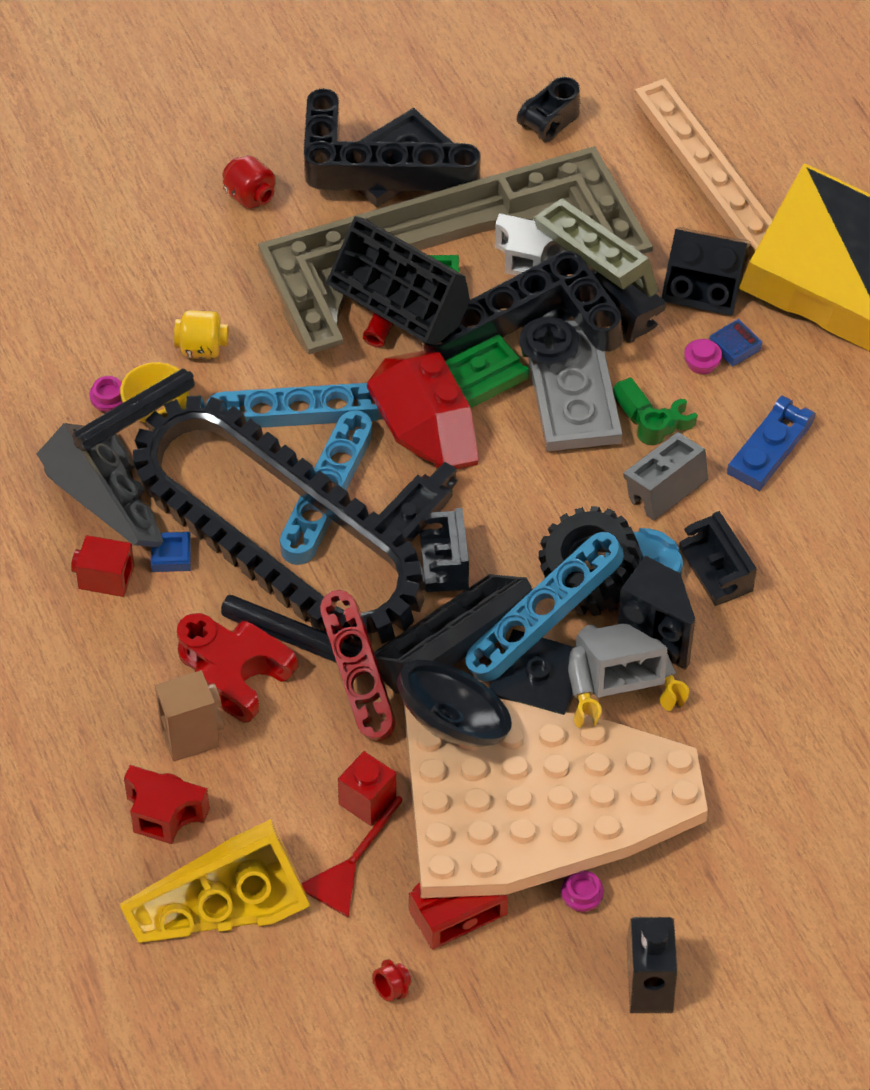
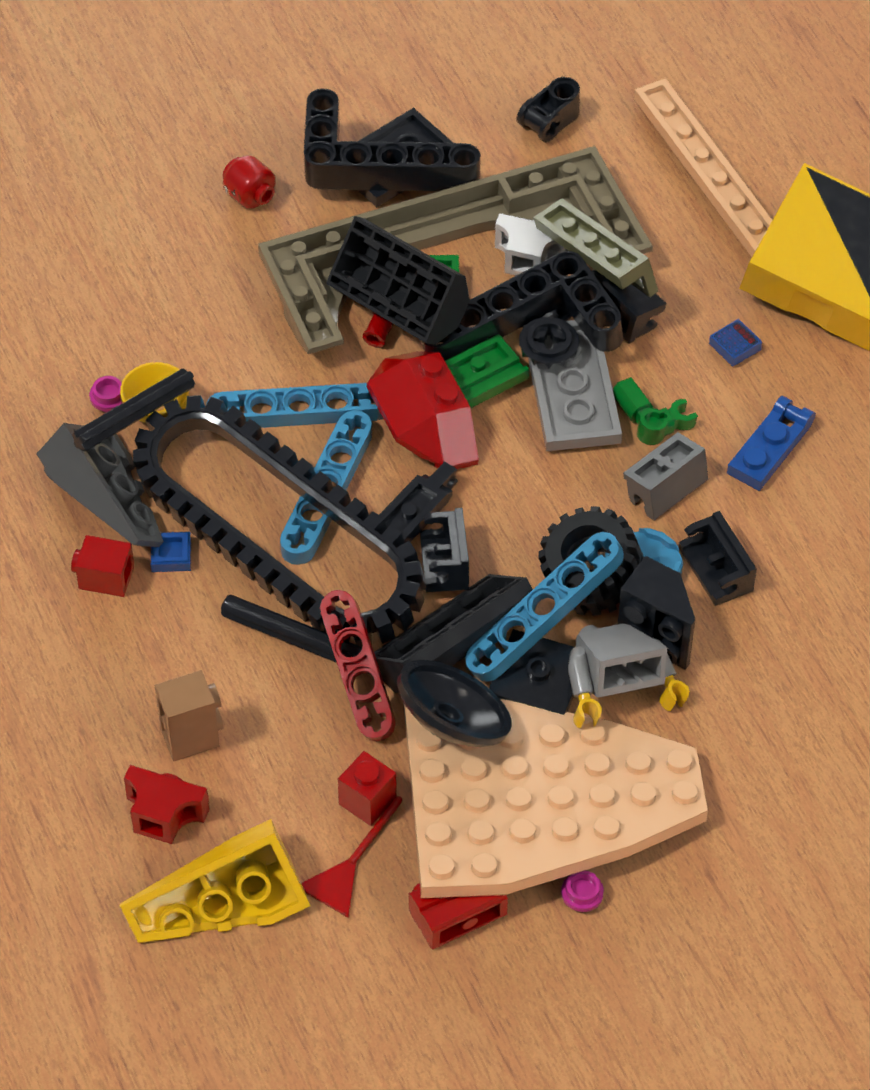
yellow head [174,310,229,359] -> none
red piece [177,613,298,723] -> none
red plate [372,959,411,1001] -> none
black torso [626,917,677,1013] -> none
black slope [661,227,751,316] -> none
dark pink plate [684,339,722,374] -> none

